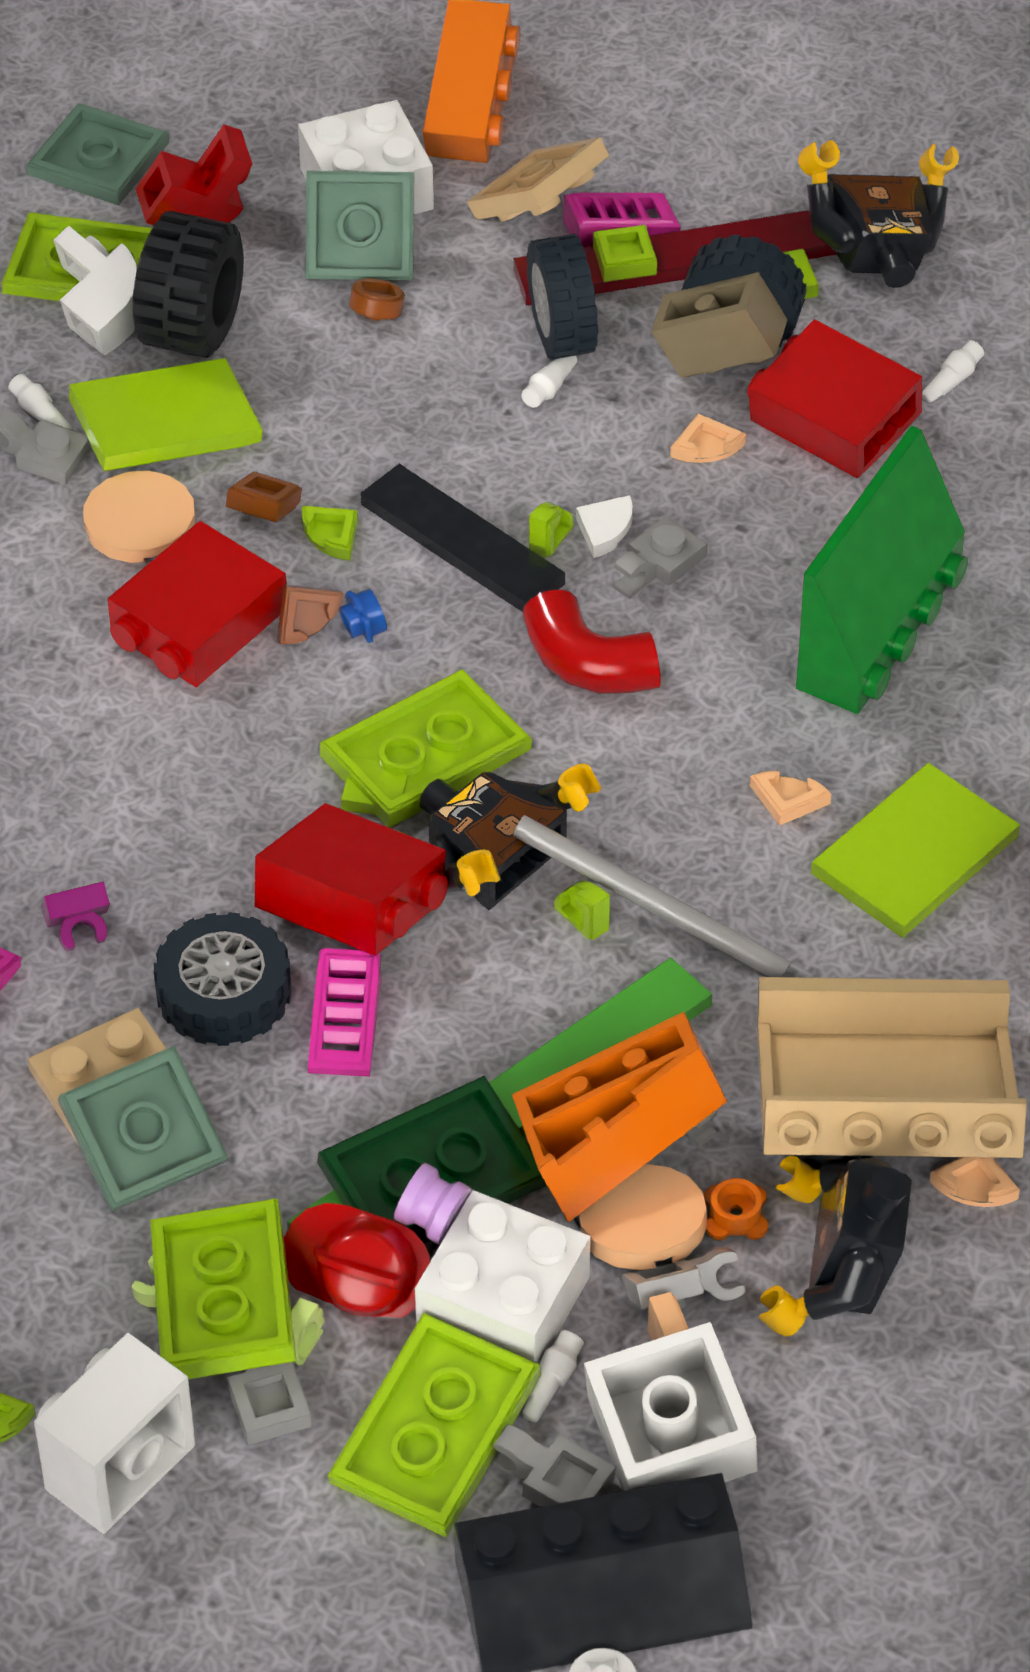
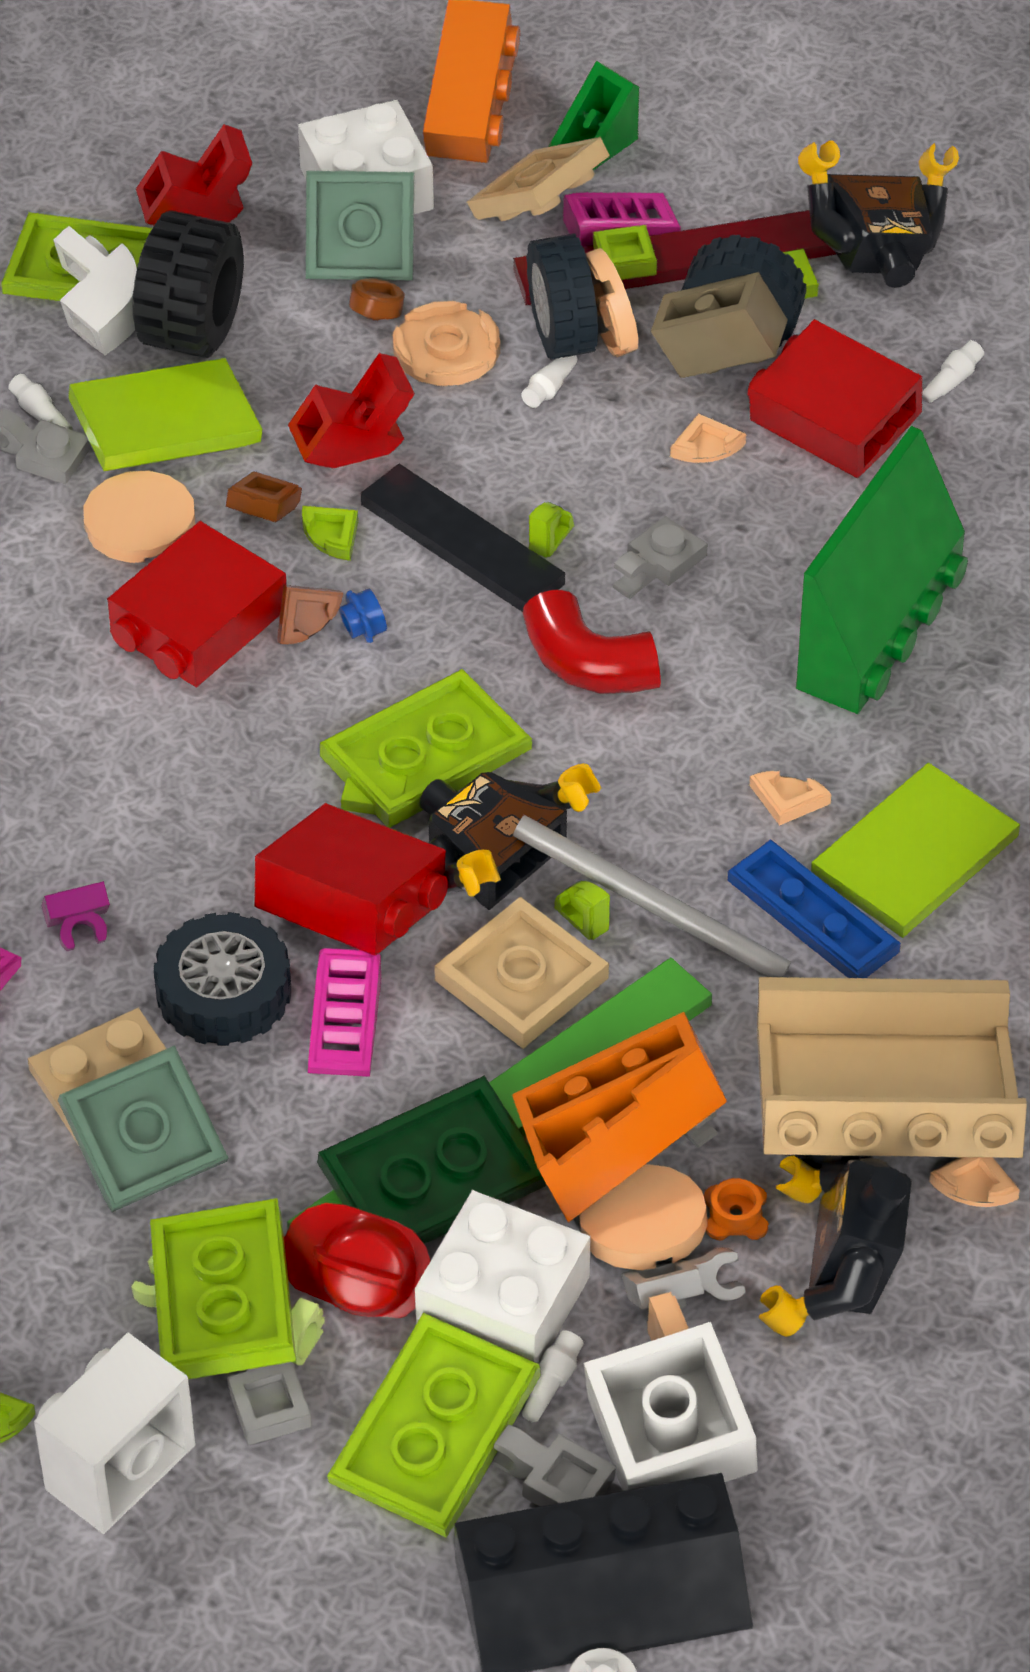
sand green tile [27,103,170,206] -> none
lavender wheel [394,1163,472,1245] -> none
white tile [576,495,633,558] -> none
none -> red brick [288,353,415,469]
none -> light nougat tile [393,301,500,386]
none -> tan plate [434,897,609,1049]
none -> green slope [548,61,639,171]
none -> light nougat tile [586,248,638,358]
none -> blue tile [727,839,901,978]

